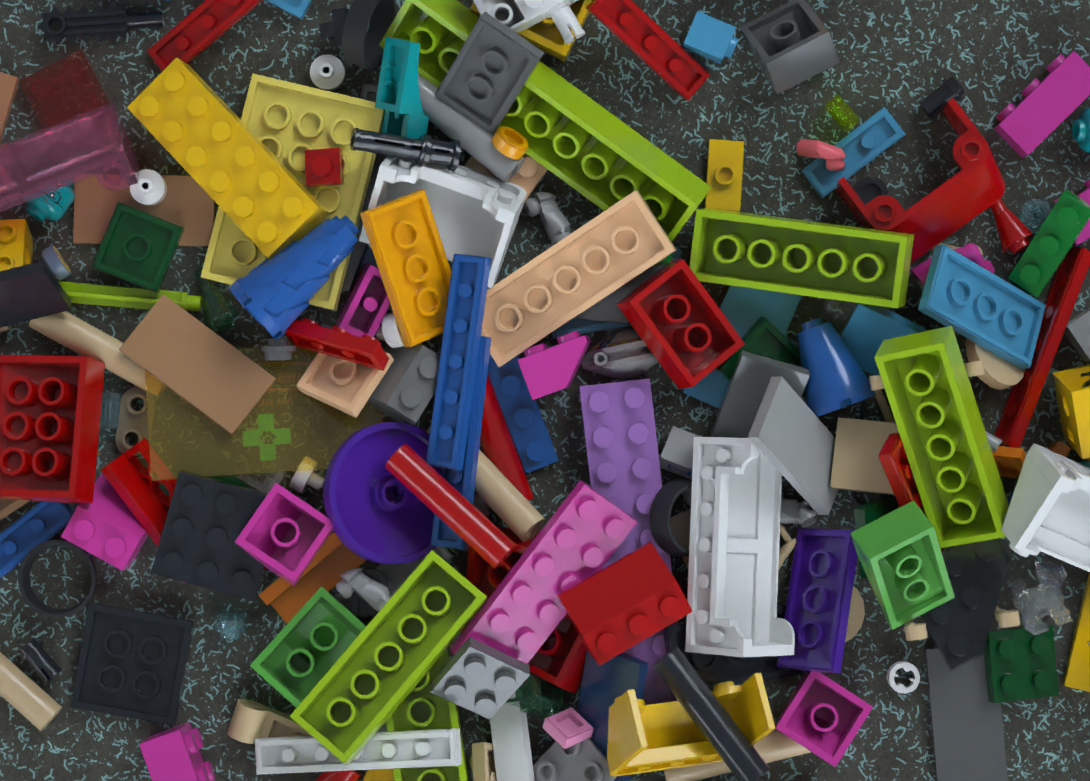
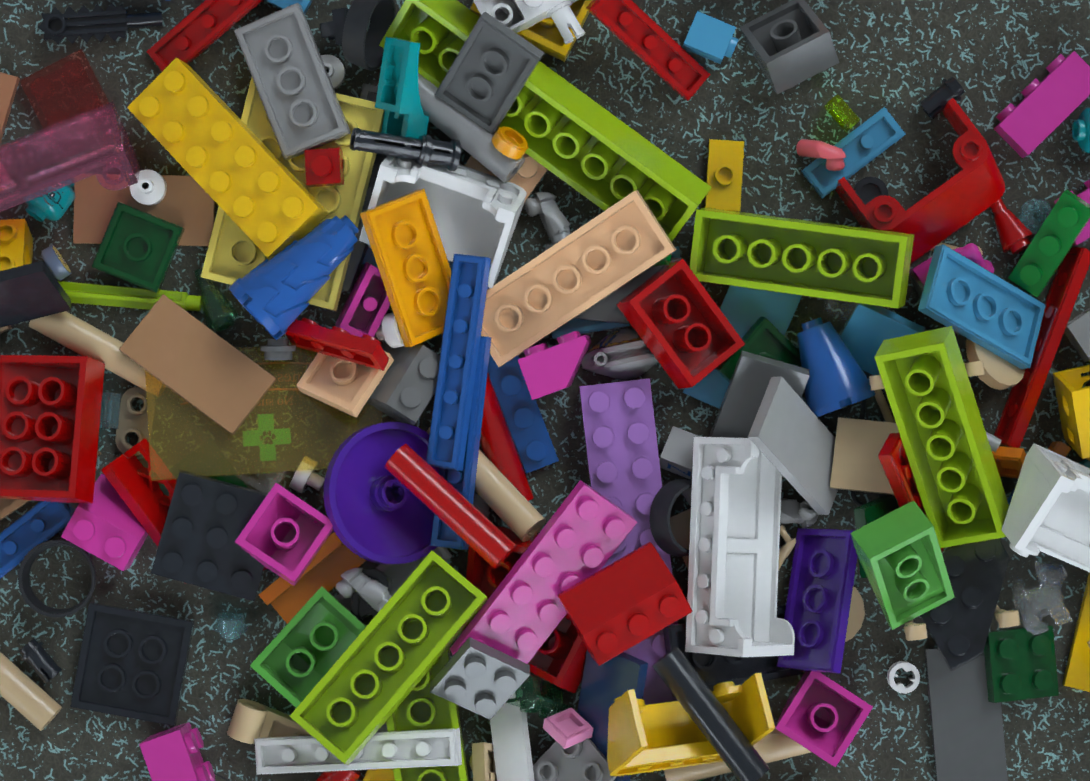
none -> light grey tile [234,3,351,161]

